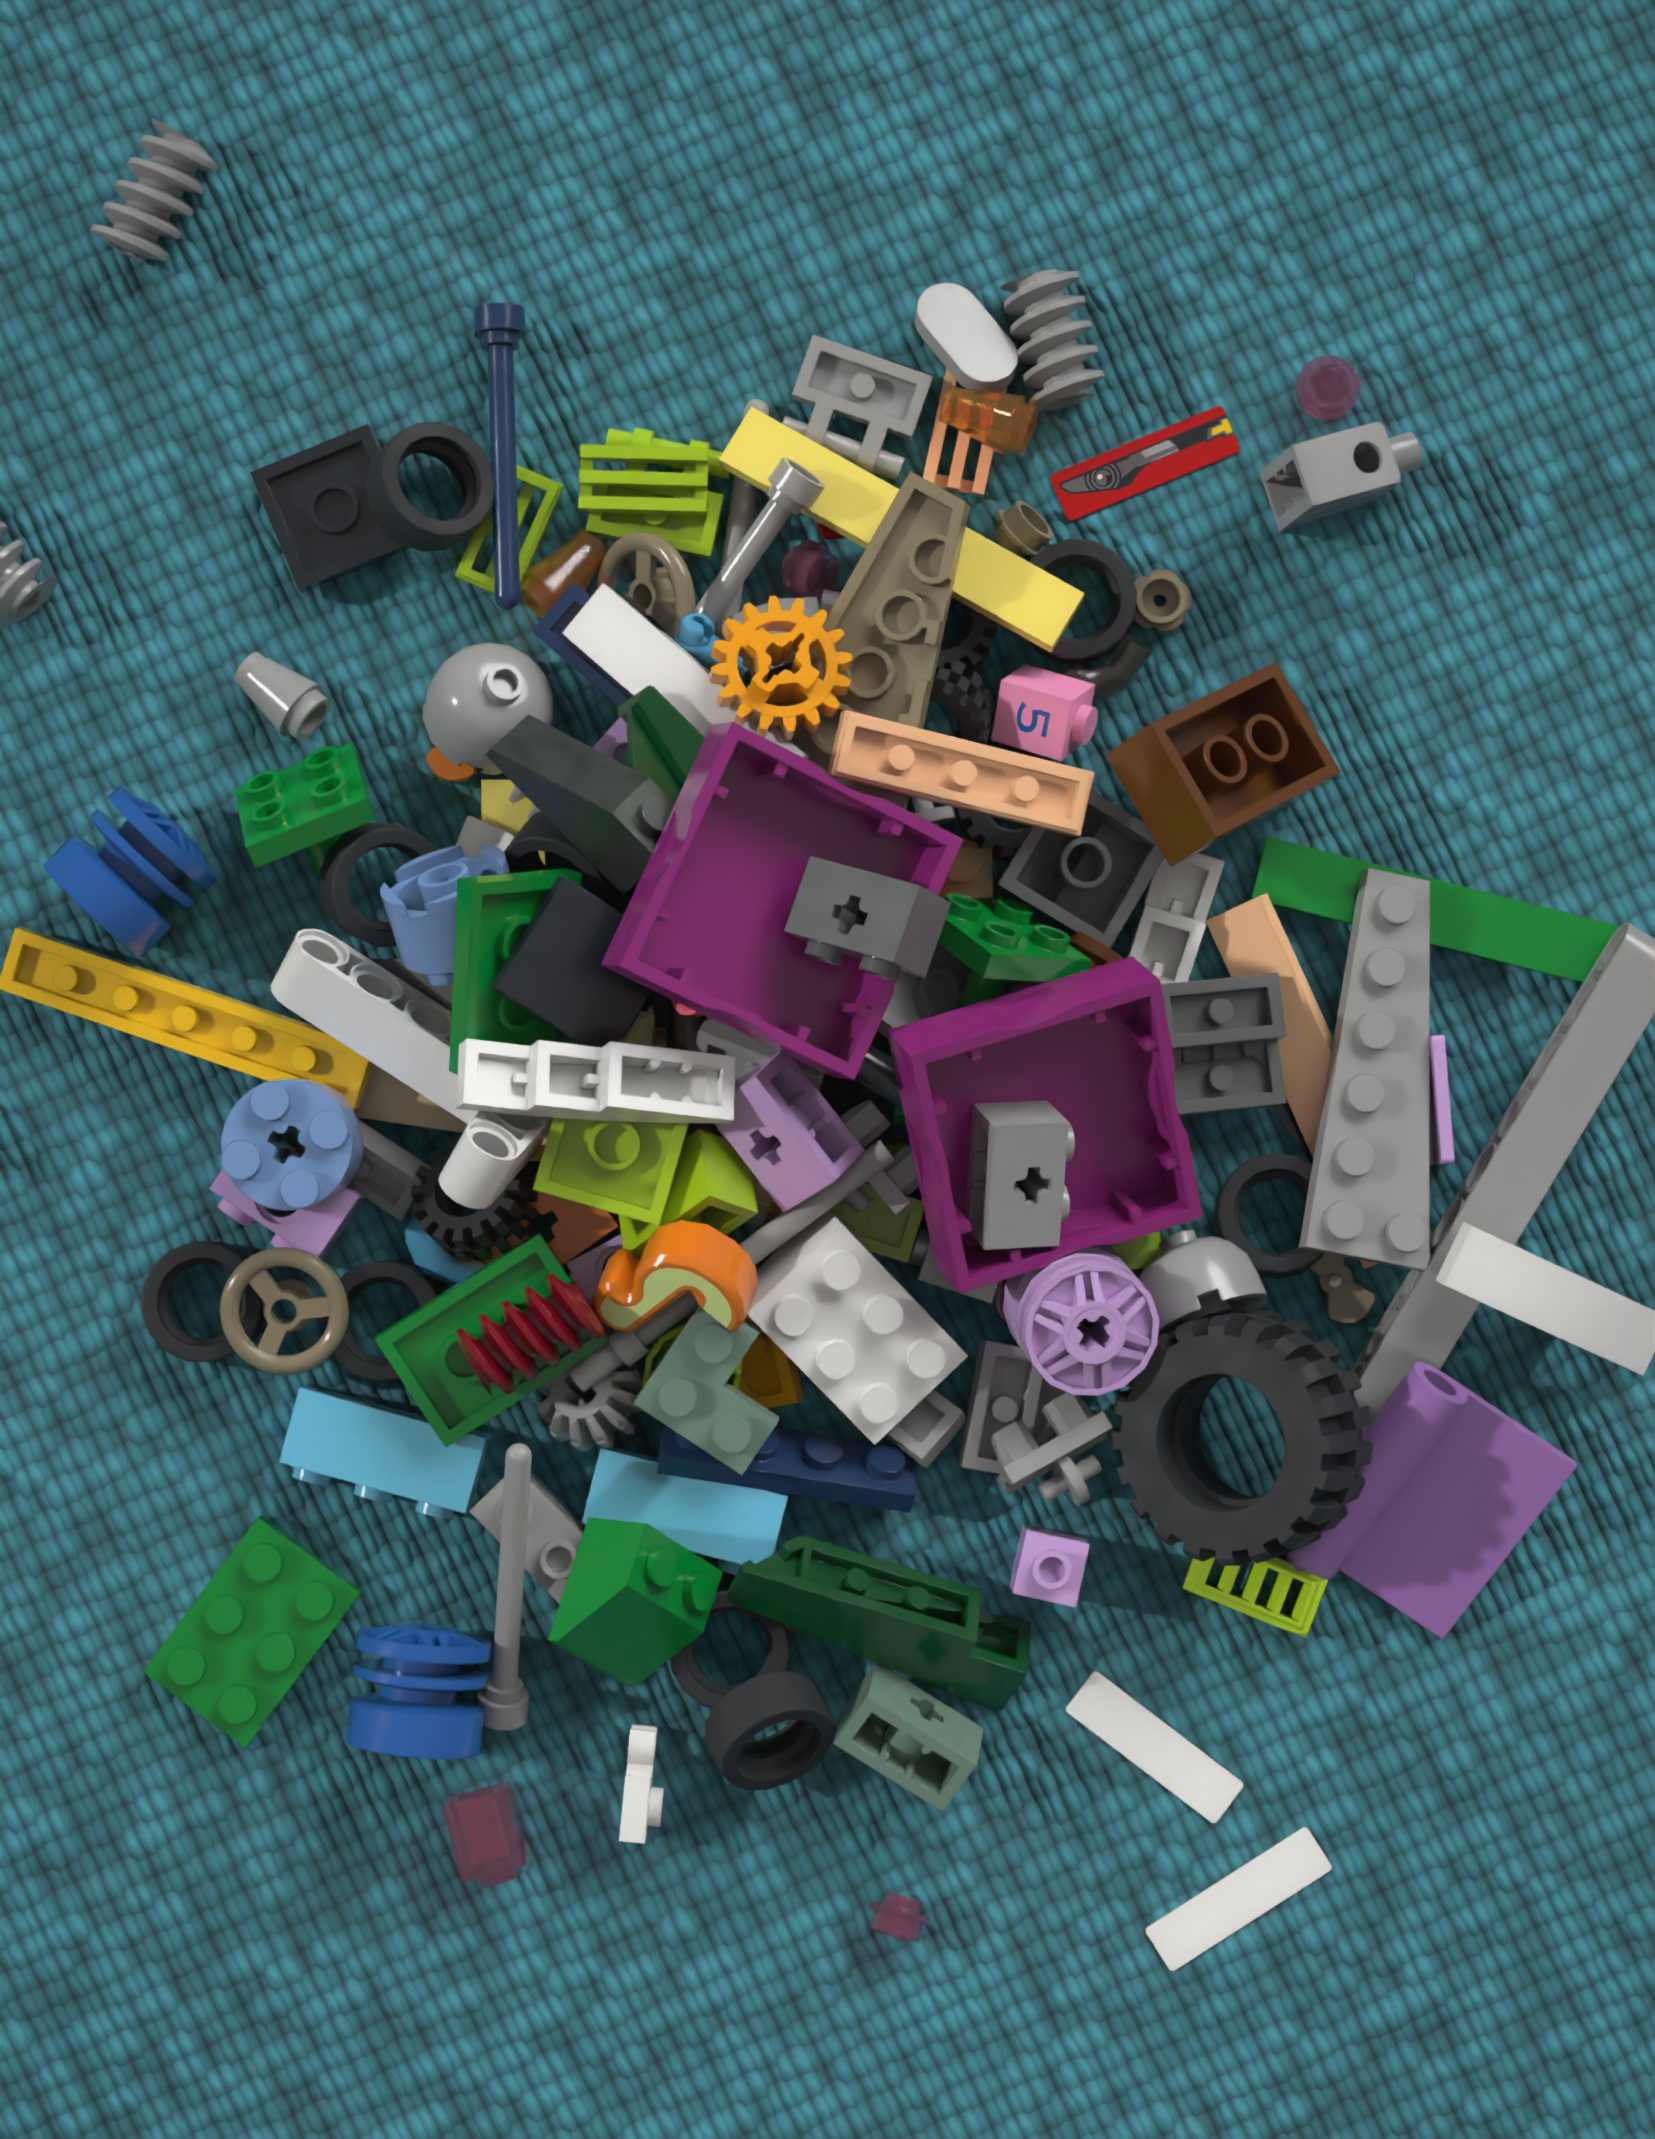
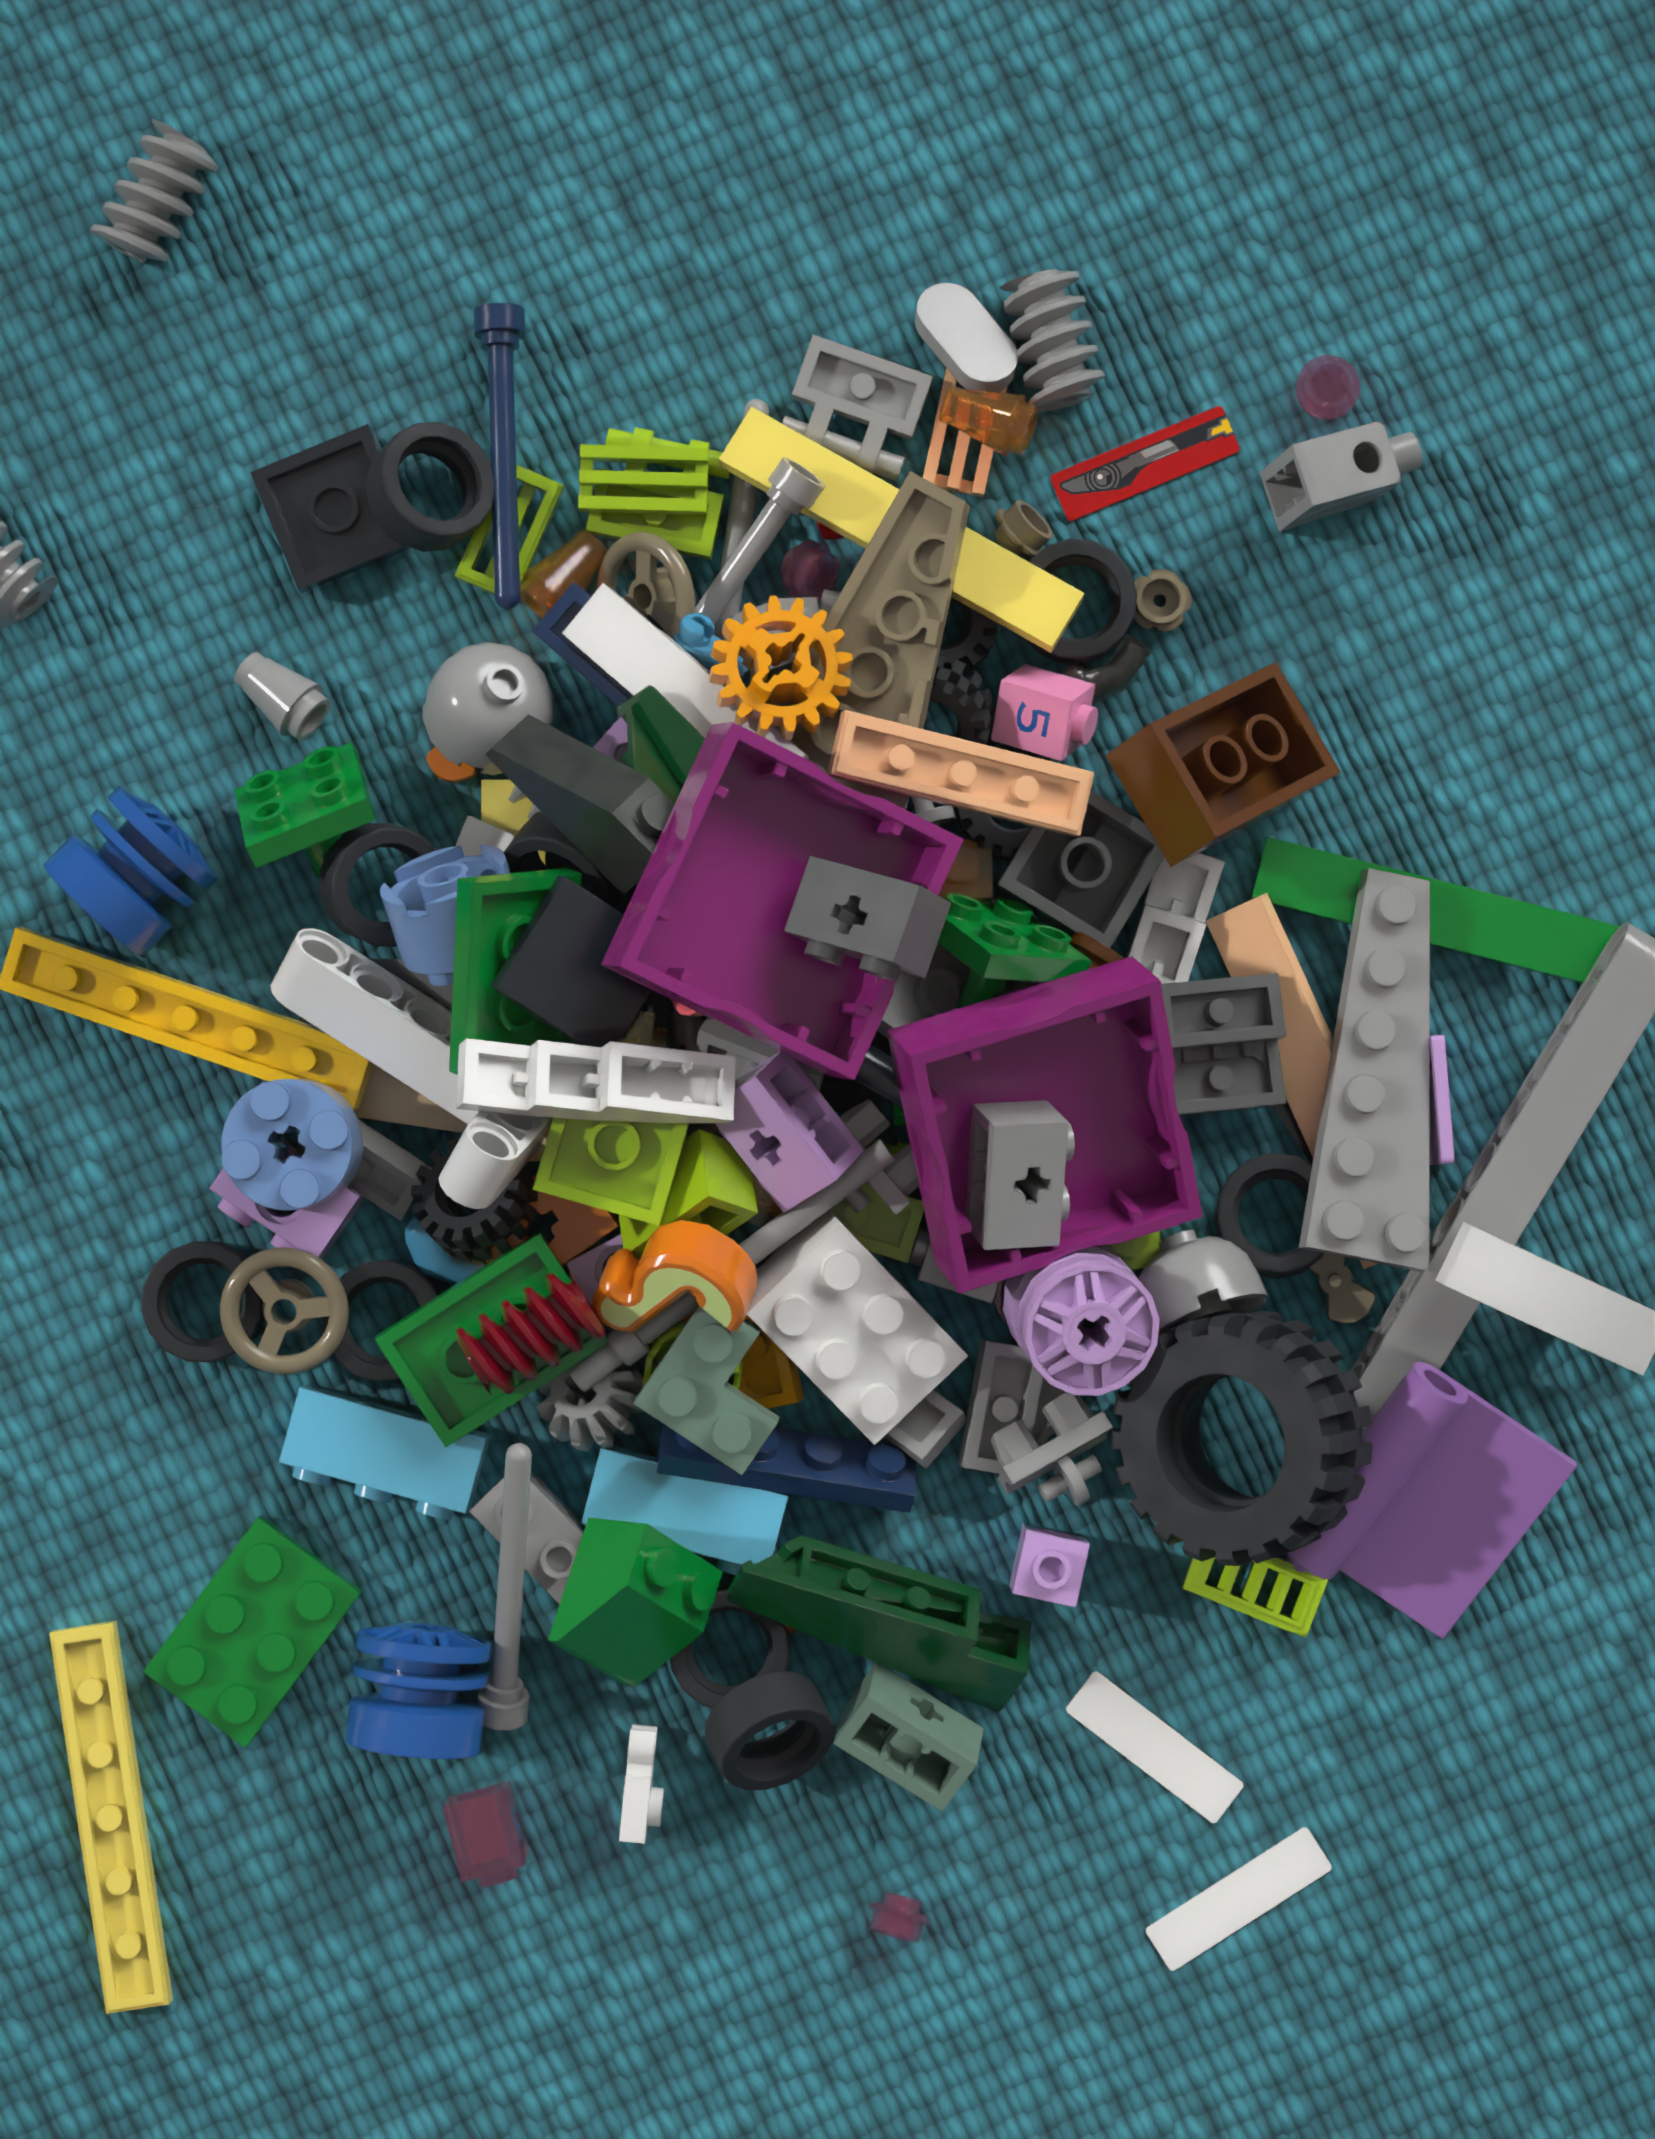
none -> light yellow tile [49,1621,173,2014]

